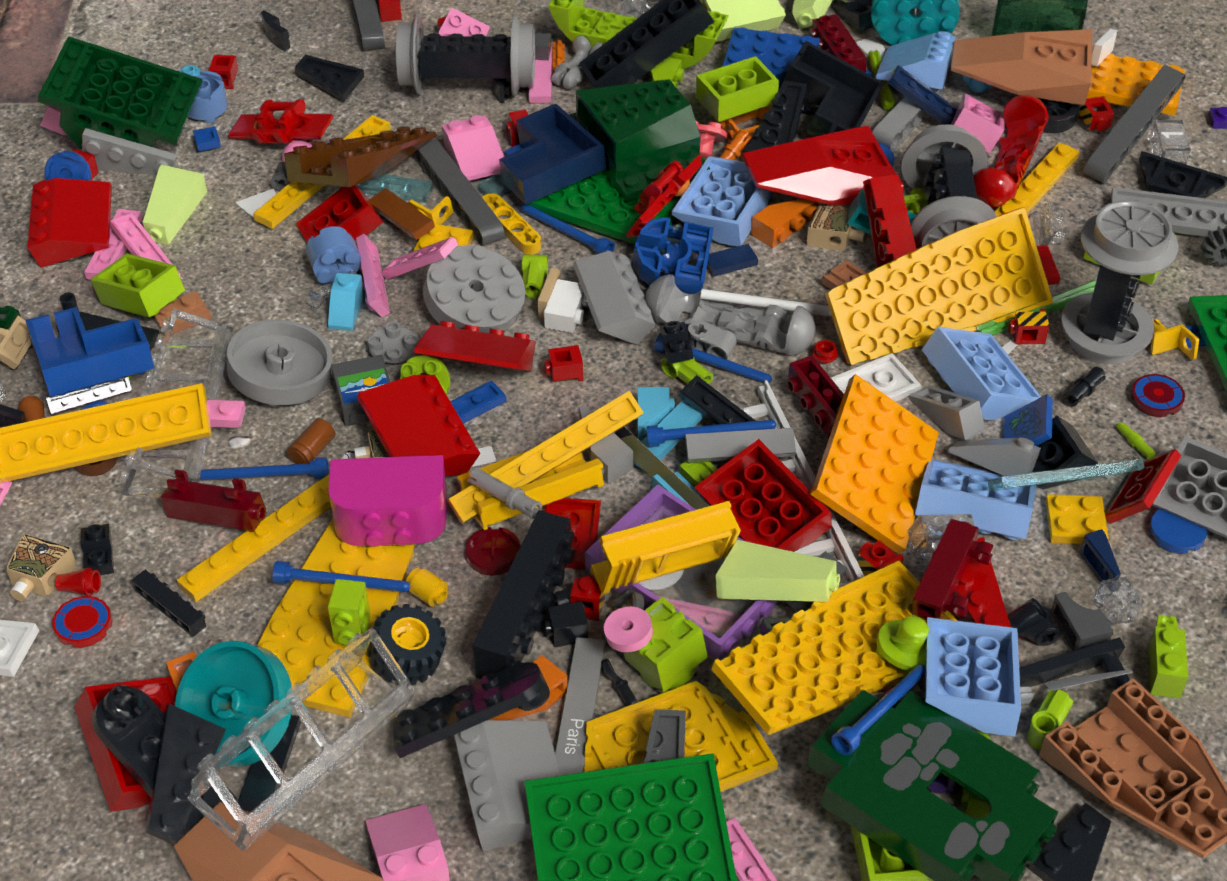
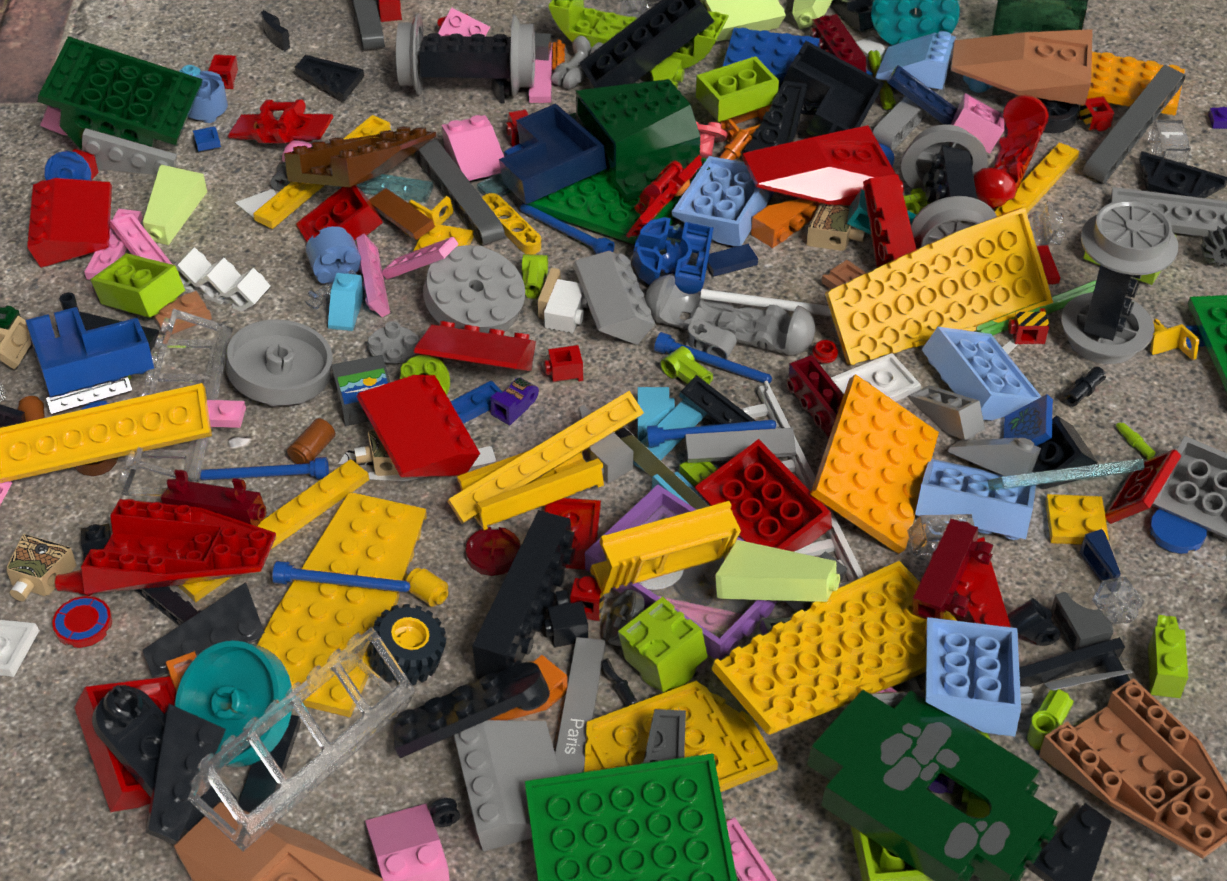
lime brick [328,579,371,646] -> none
dark pink brick [329,455,447,546] -> none
light grey pin [468,467,542,519] -> none
bright pink piece [604,606,653,652] -> none
black slope [659,321,694,364] -> none
blue piece [831,665,926,756] -> none
red brick [858,540,904,576] -> none
lime plate [876,616,929,673] -> none
white tile [1092,29,1117,66] -> none
dark red tile [1131,374,1185,417] -> none
none -> red wedge [81,499,276,594]
none -> black wing [143,582,265,678]
none -> white brick [174,247,270,312]
none -> black bush [429,798,460,827]
none -> dark purple leg [491,377,539,426]

